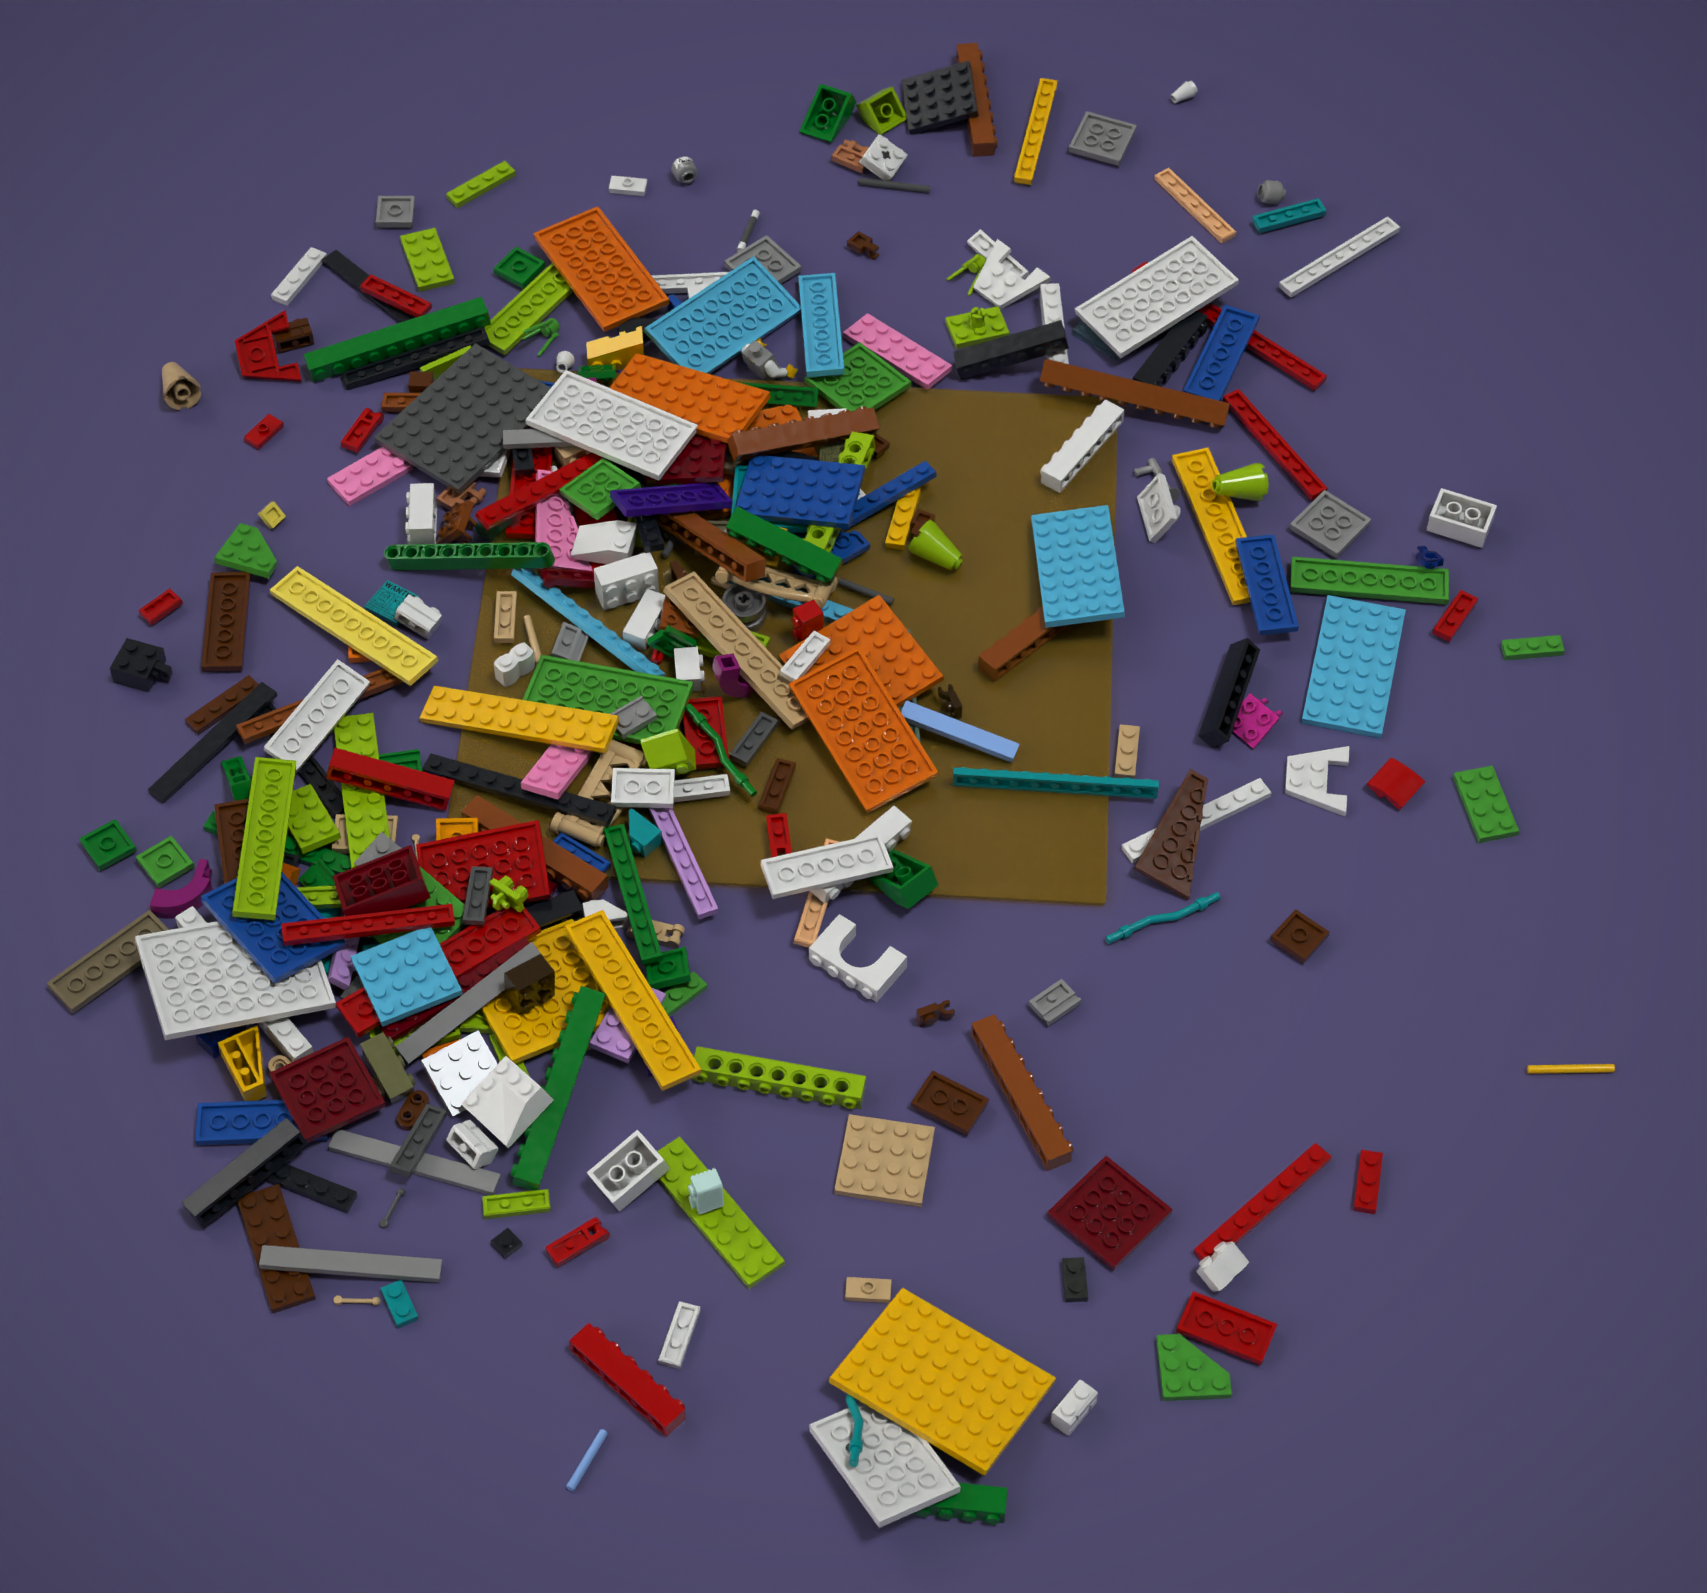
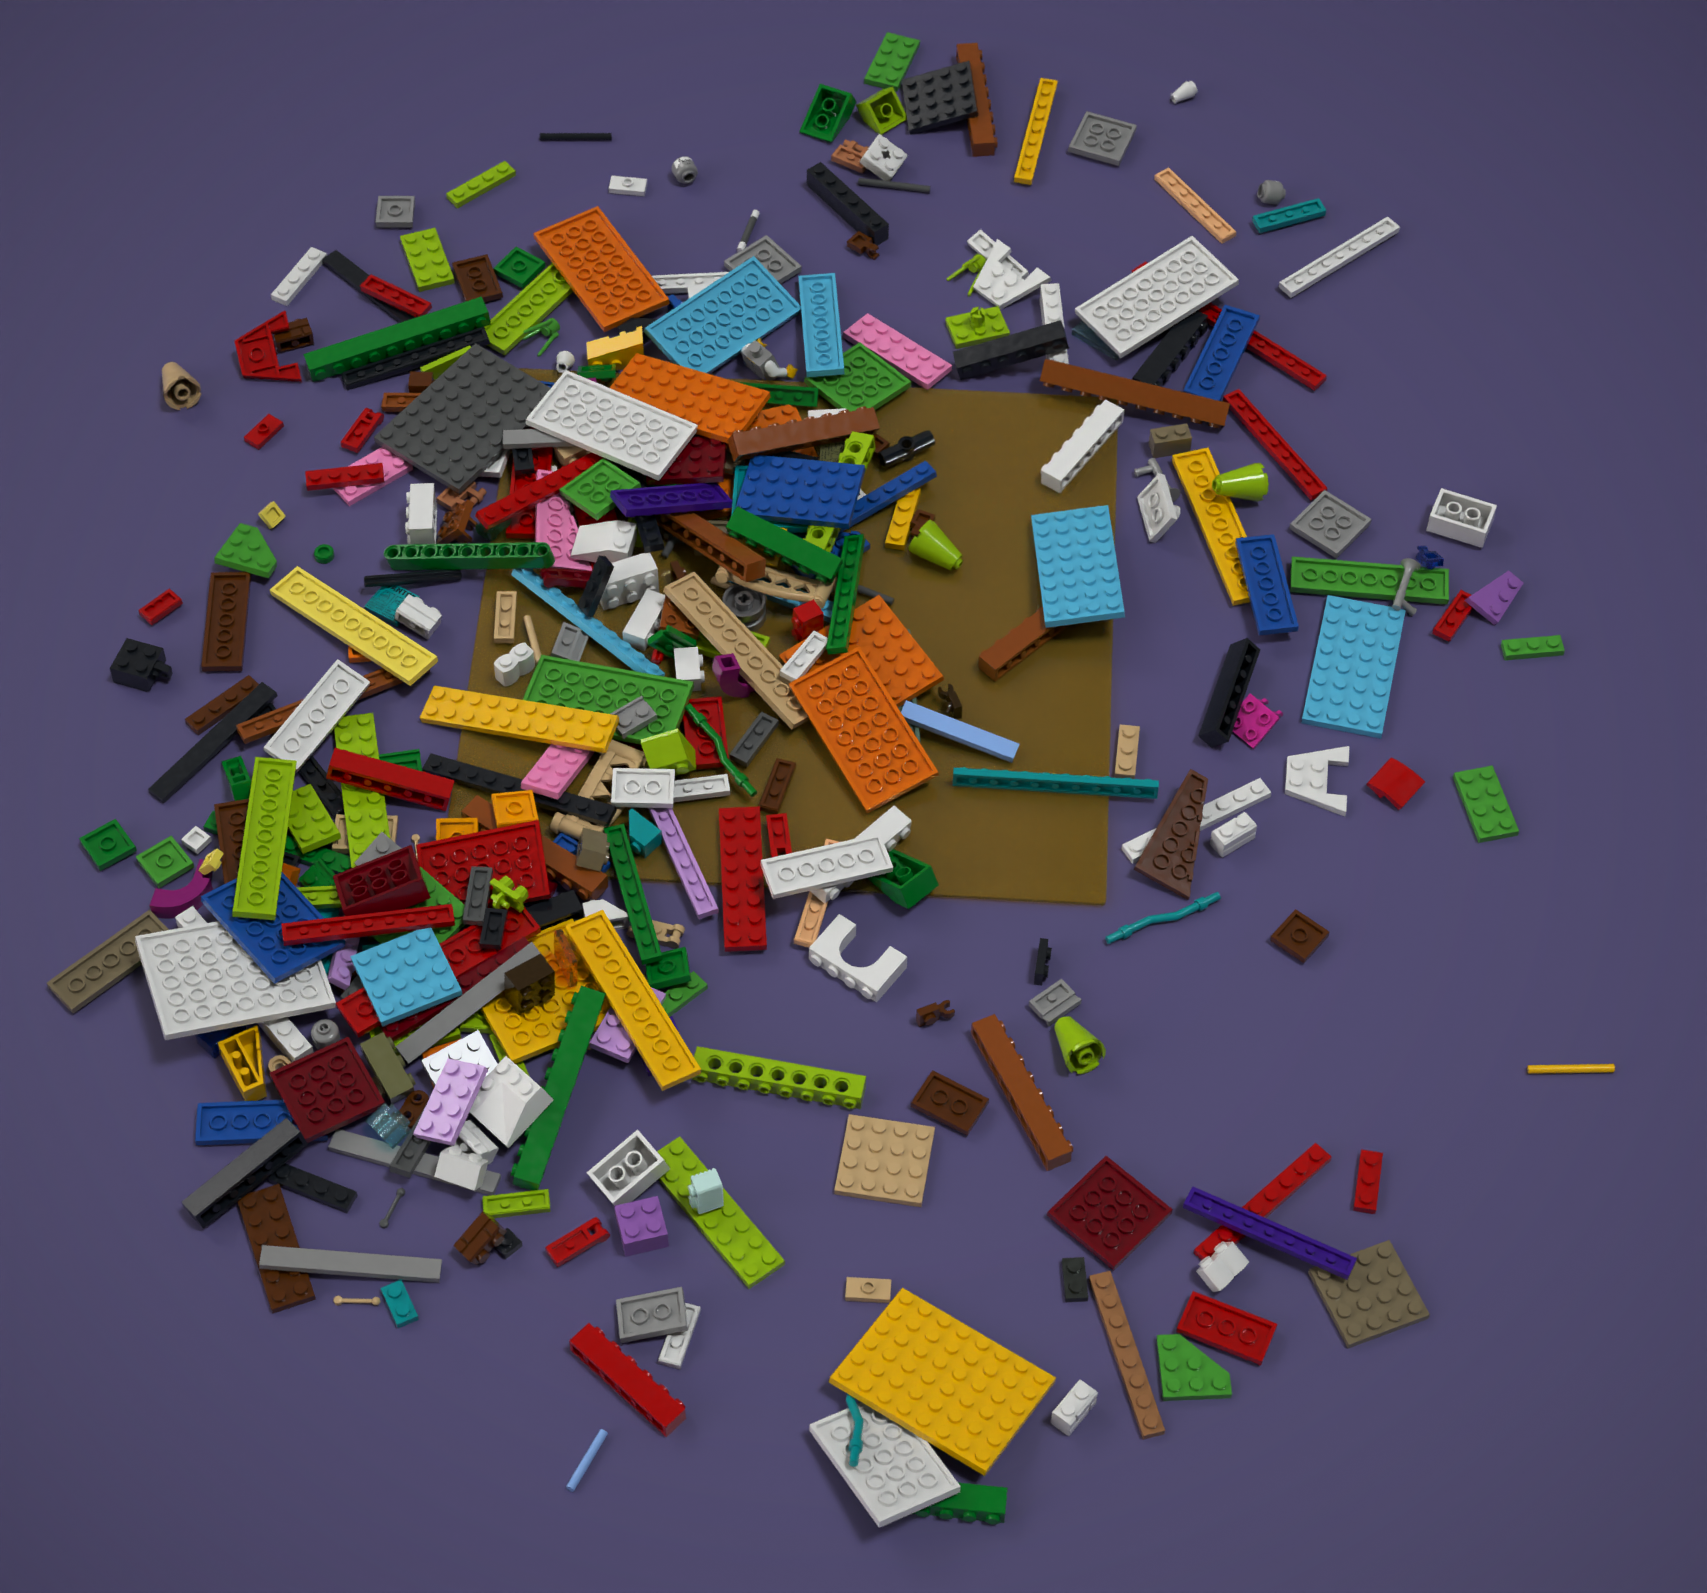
none -> white plate [181,826,212,854]
none -> light yellow plate [198,848,224,875]
none -> red plate [305,463,385,491]
none -> light grey head [311,1019,340,1050]
none -> green tile [314,544,334,564]
none -> black axle [364,569,462,587]
none -> clear light blue brick [366,1103,412,1148]
none -> lavender plate [413,1058,488,1146]
none -> white brick [434,1146,489,1191]
none -> reddish brown plate [452,254,503,302]
none -> reddish brown brick [454,1211,507,1265]
none -> black plate [479,908,508,950]
none -> light orange plate [491,790,539,828]
none -> black bar [540,133,612,140]
none -> clear orange tile [554,929,578,988]
none -> dark tan brick [576,827,610,872]
none -> black plate [578,555,614,617]
none -> medium lavender brick [614,1196,669,1257]
none -> light grey plate [616,1287,688,1343]
none -> red plate [719,806,767,952]
none -> black brick [807,162,889,246]
none -> green plate [826,534,865,655]
none -> bright green plate [864,32,920,92]
none -> black piece [878,430,935,468]
none -> black plate [1034,938,1052,986]
none -> lime cone [1054,1016,1106,1074]
none -> medium nougat plate [1088,1271,1165,1440]
none -> dark tan brick [1149,423,1192,458]
none -> dark purple plate [1183,1186,1357,1280]
none -> white brick [1210,812,1257,858]
none -> dark tan plate [1308,1240,1430,1349]
none -> light grey piece [1392,558,1421,616]
none -> medium lavender wing [1464,571,1524,625]

